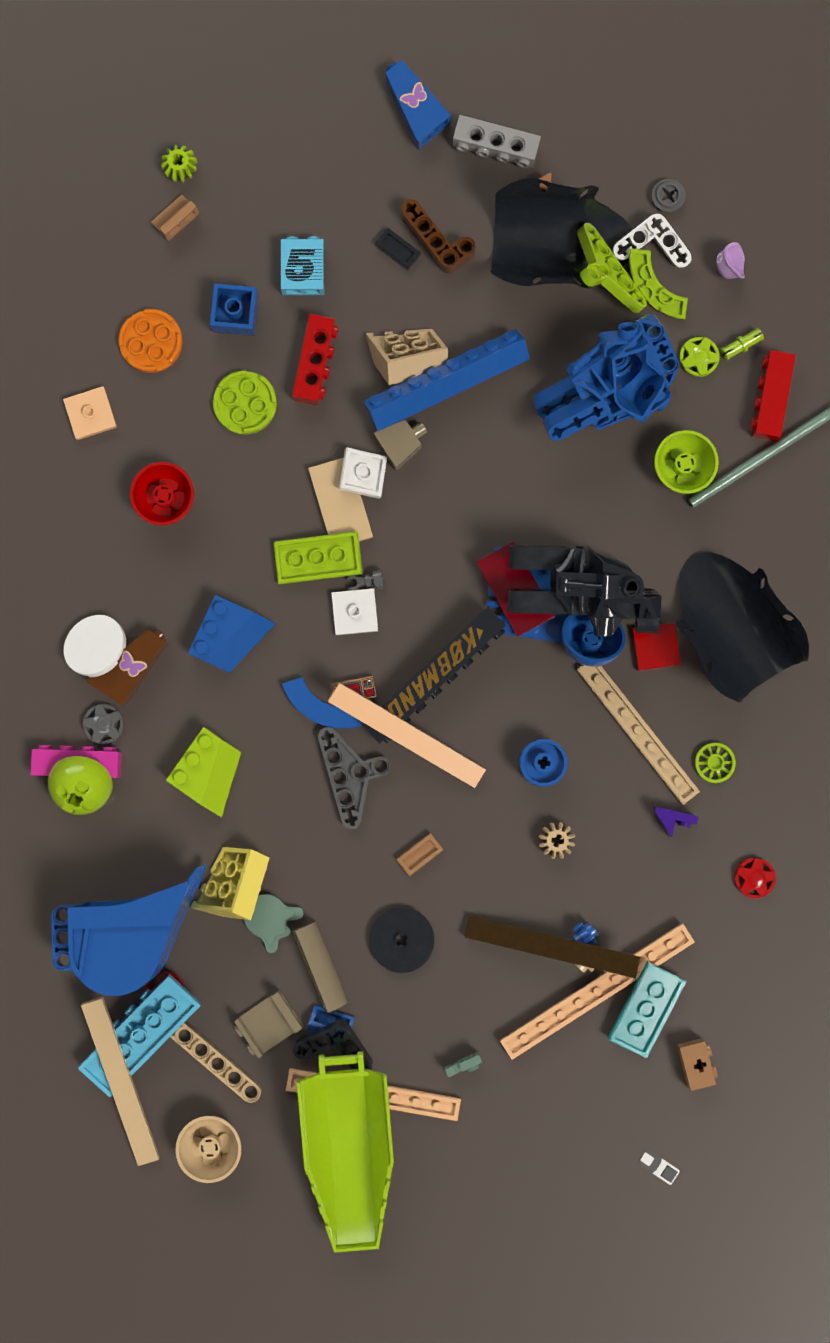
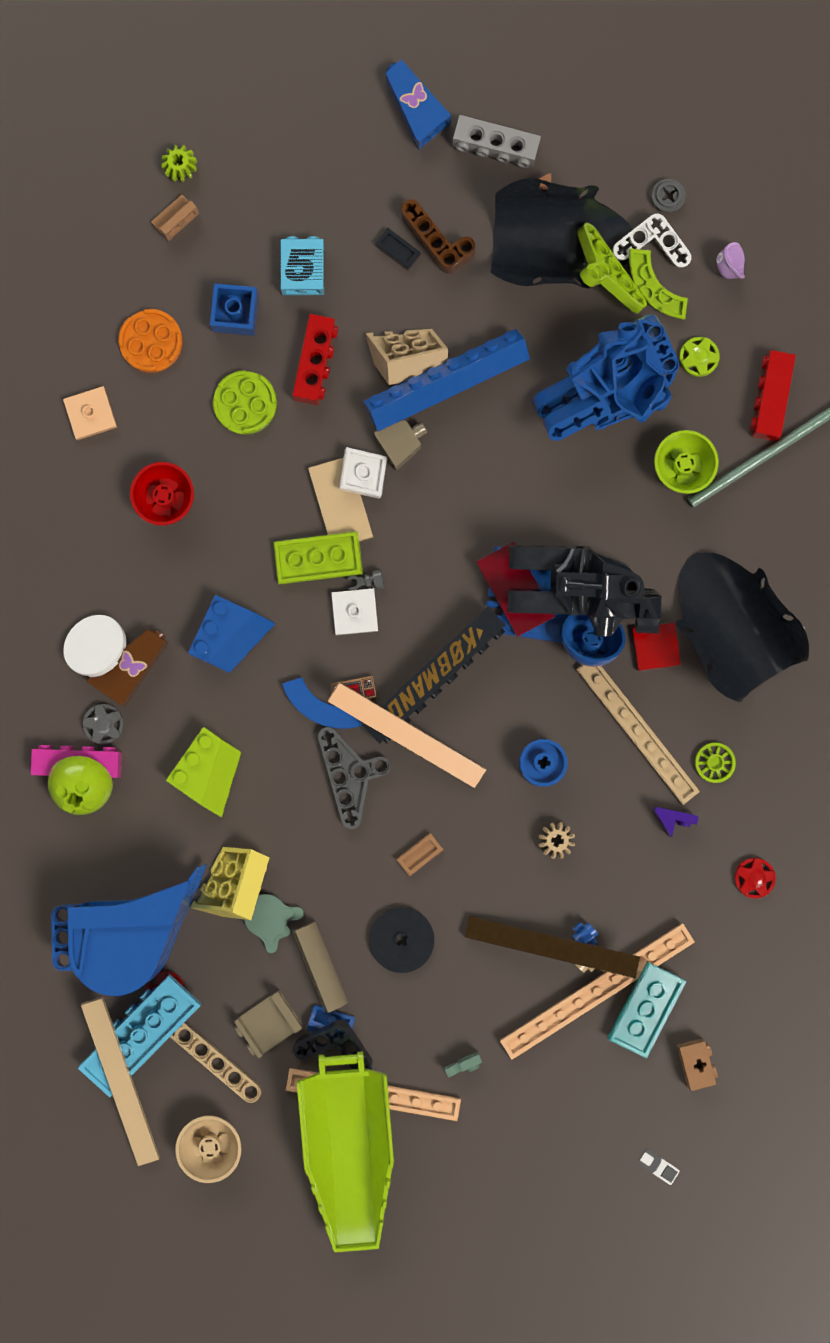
lime pin [720,328,764,361] -> none

